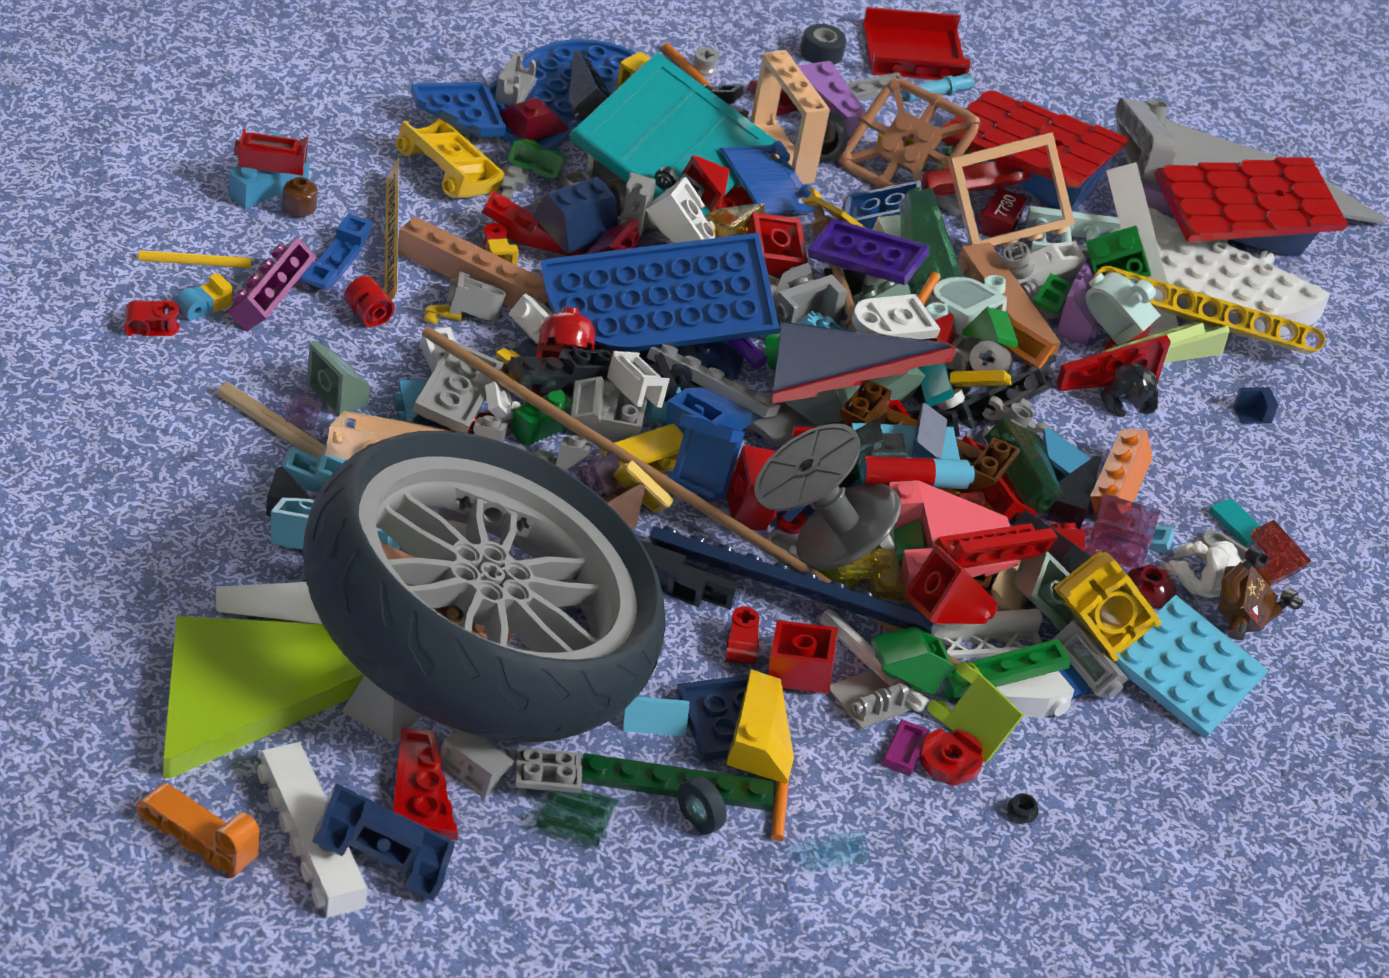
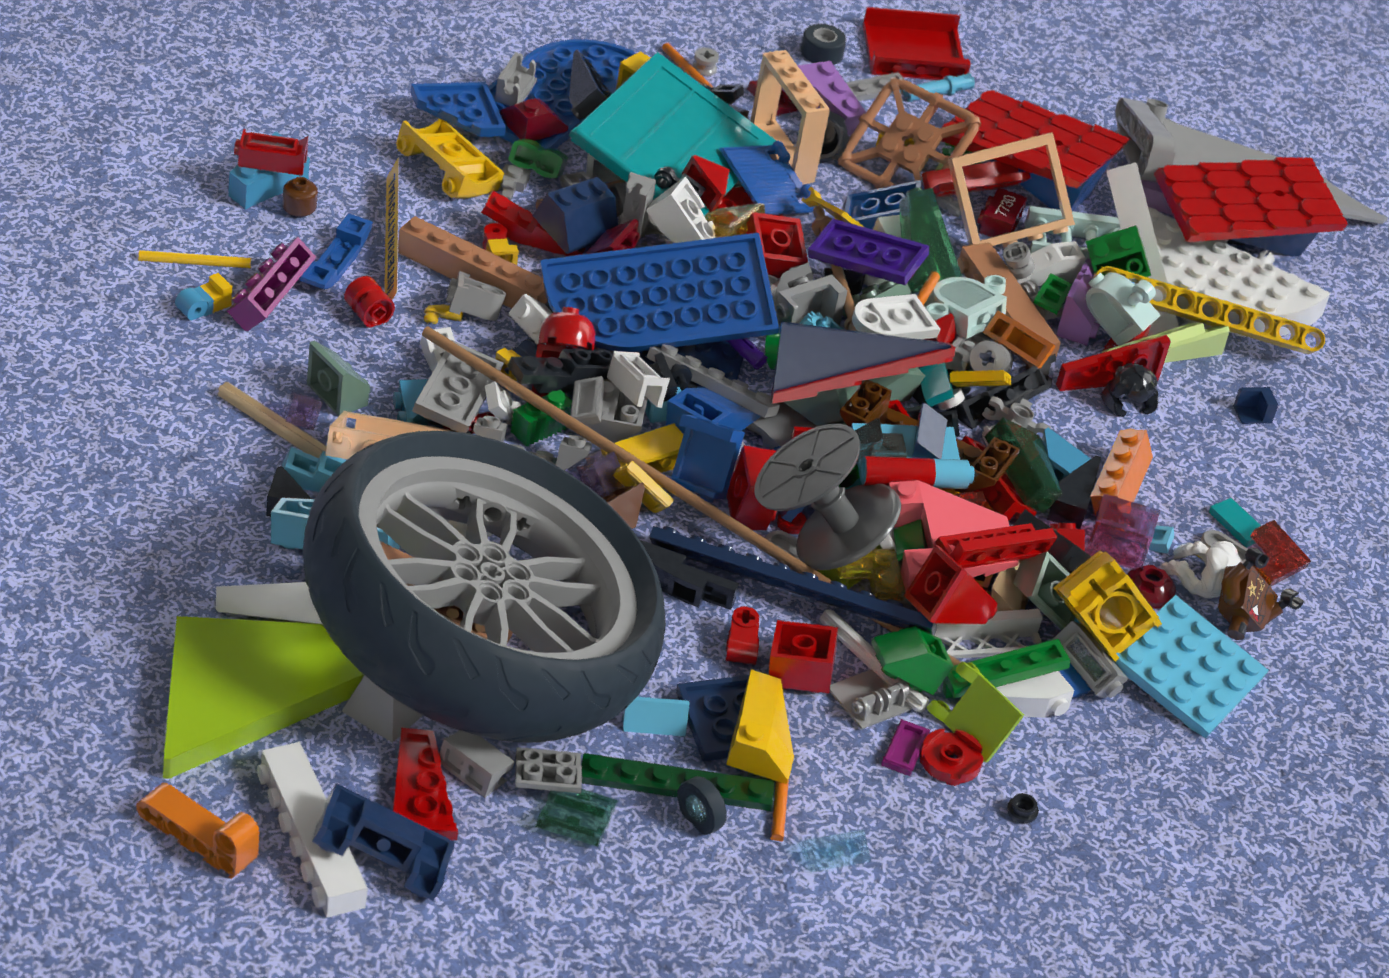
red piece [124,300,180,337] -> none
green slope [962,307,1018,348] -> none

